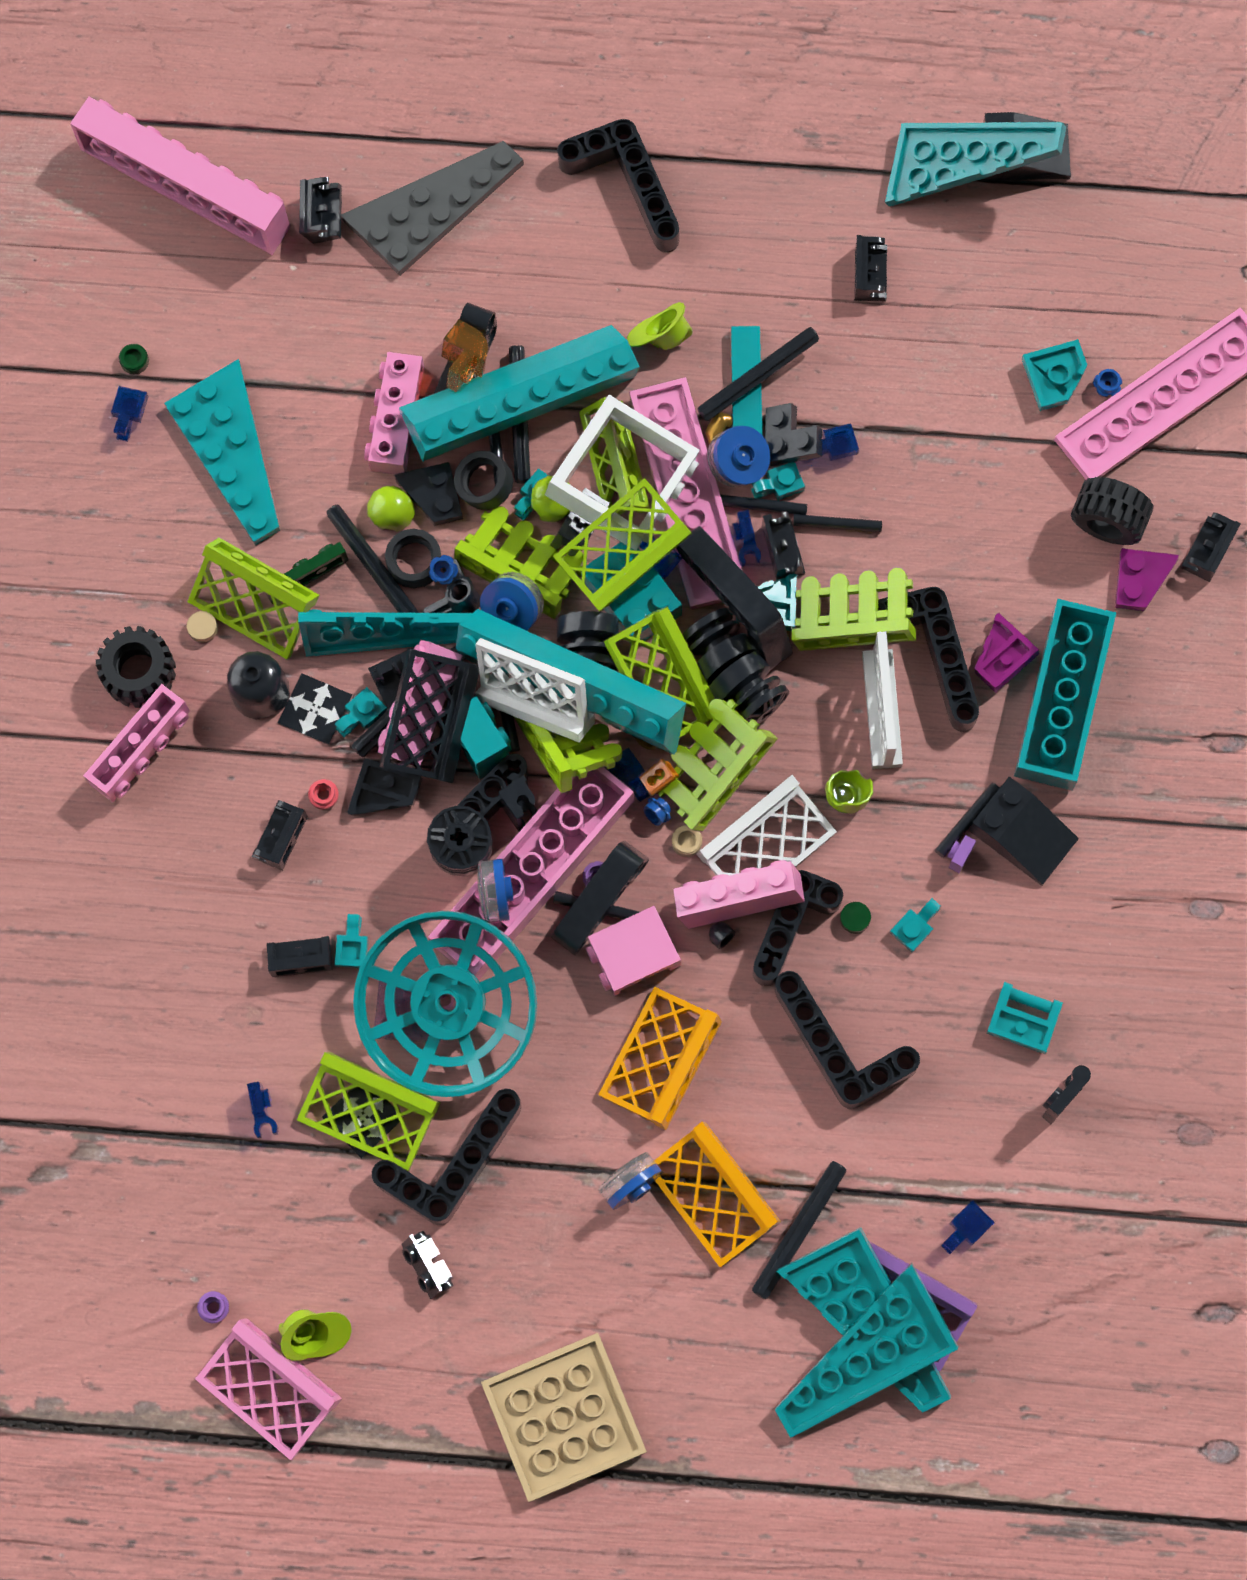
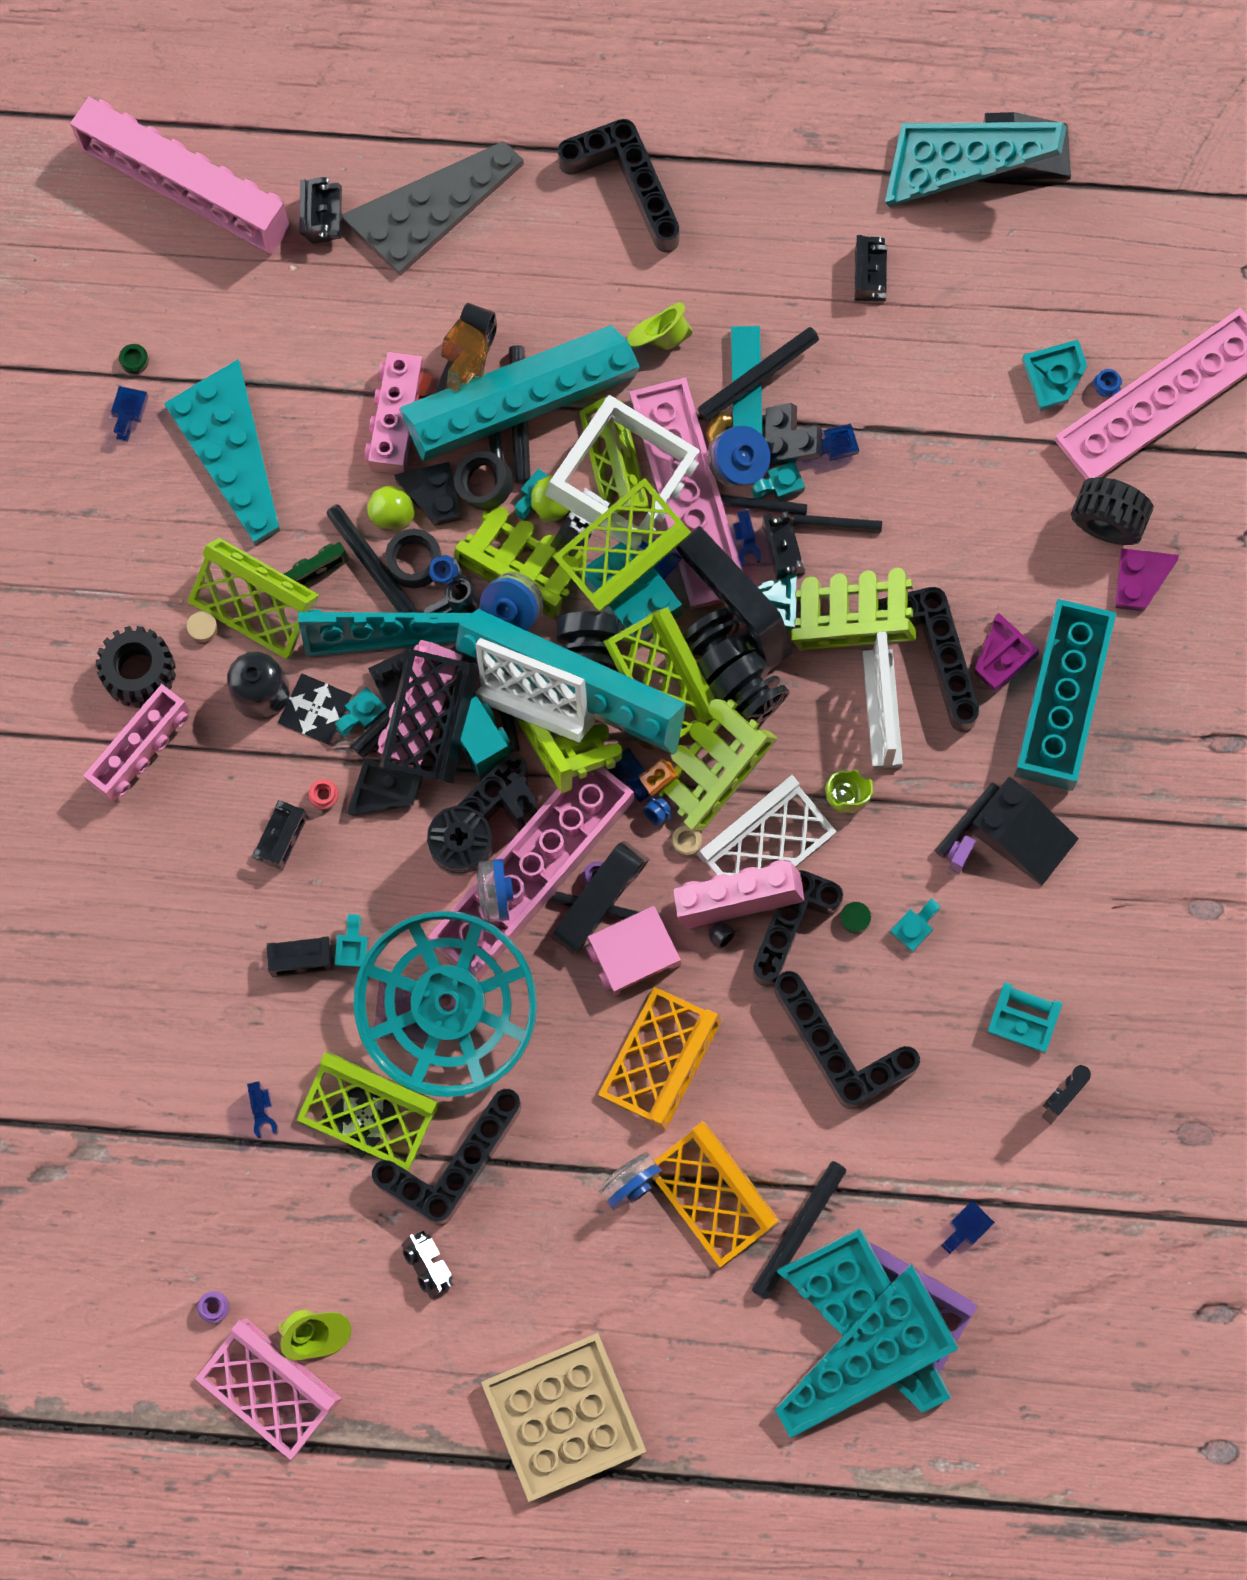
black hinge [1181,512,1241,582] -> none

